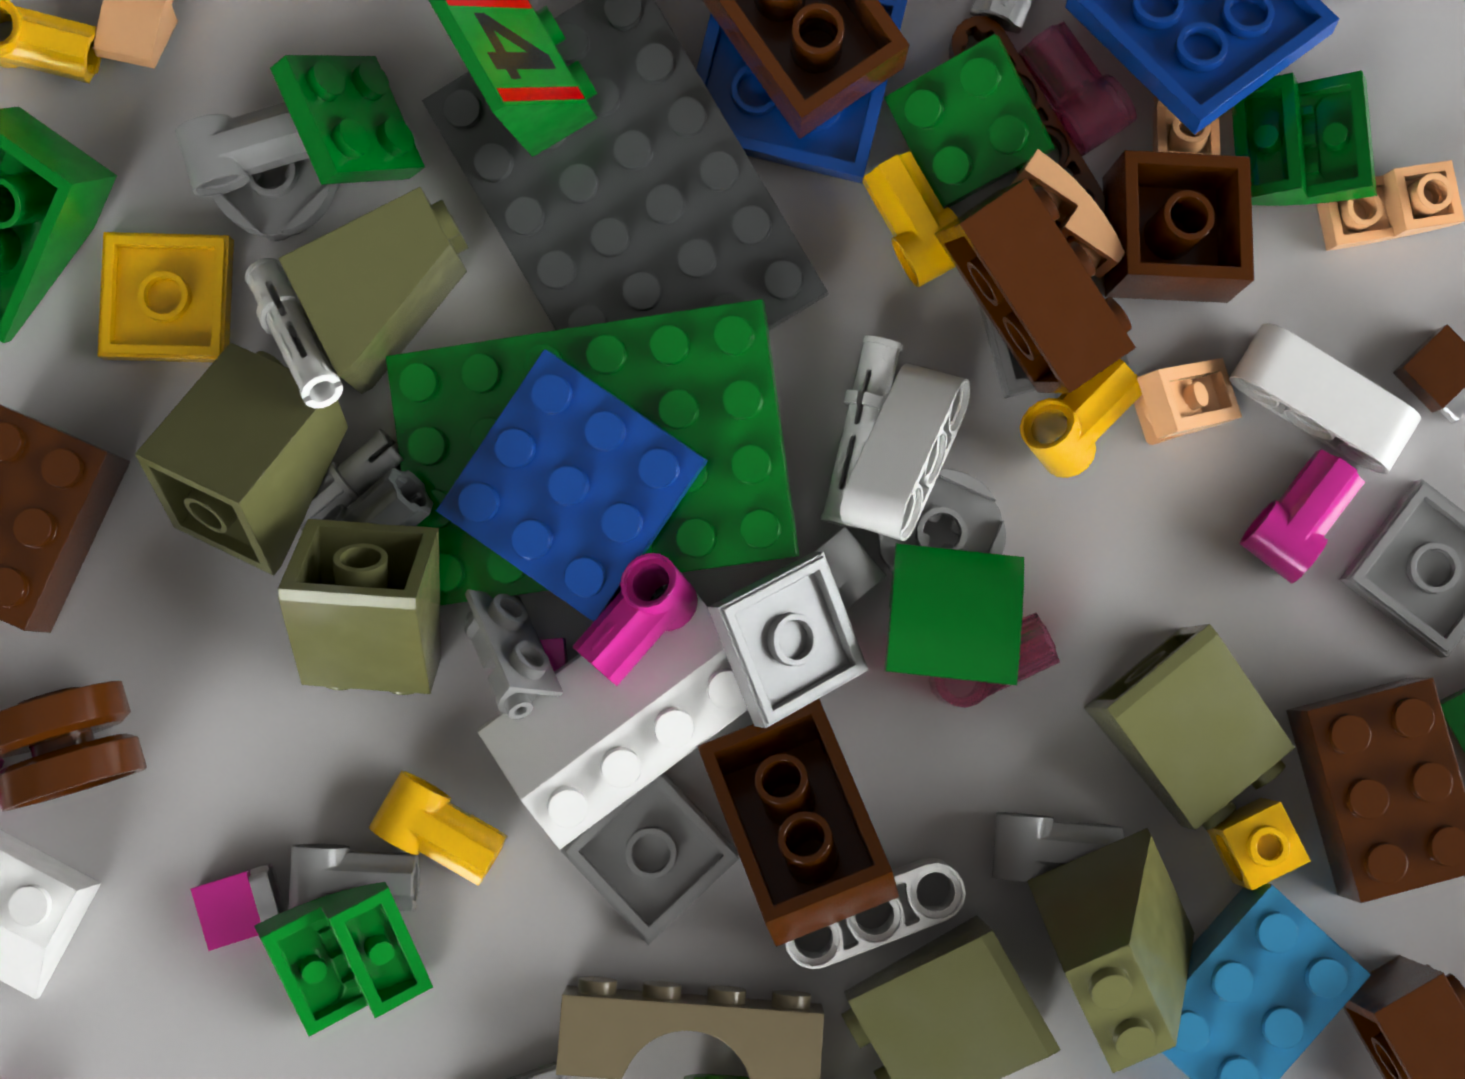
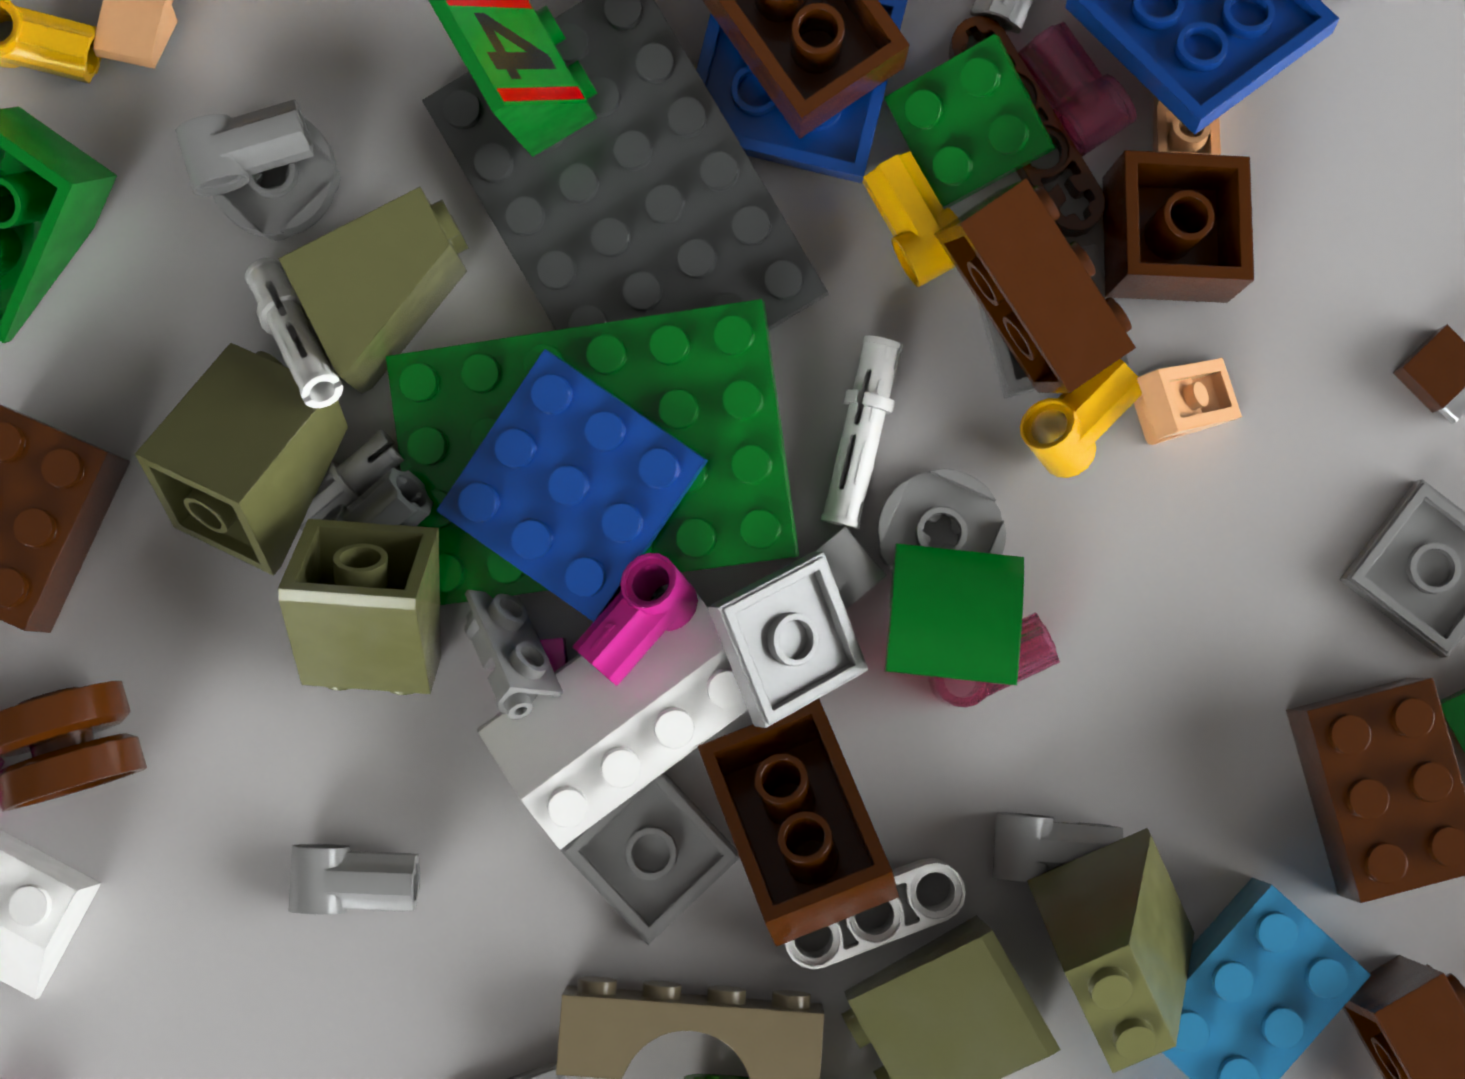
yellow tile [97,232,234,363] -> none
dark pink piece [190,863,286,951] -> none
green slope [254,882,433,1037] -> none
green plate [270,55,425,185] -> none
yellow piece [369,770,508,886] -> none
white beam [840,363,970,541] -> none
light nougat slope [1011,149,1125,278] -> none
olive slope [1084,624,1295,830] -> none
yellow brick [1207,798,1311,890] -> none
white beam [1229,323,1422,474] -> none
green slope [1232,70,1377,206] -> none
dark pink piece [1239,449,1365,584] -> none
light nougat slope [1317,160,1465,251] -> none

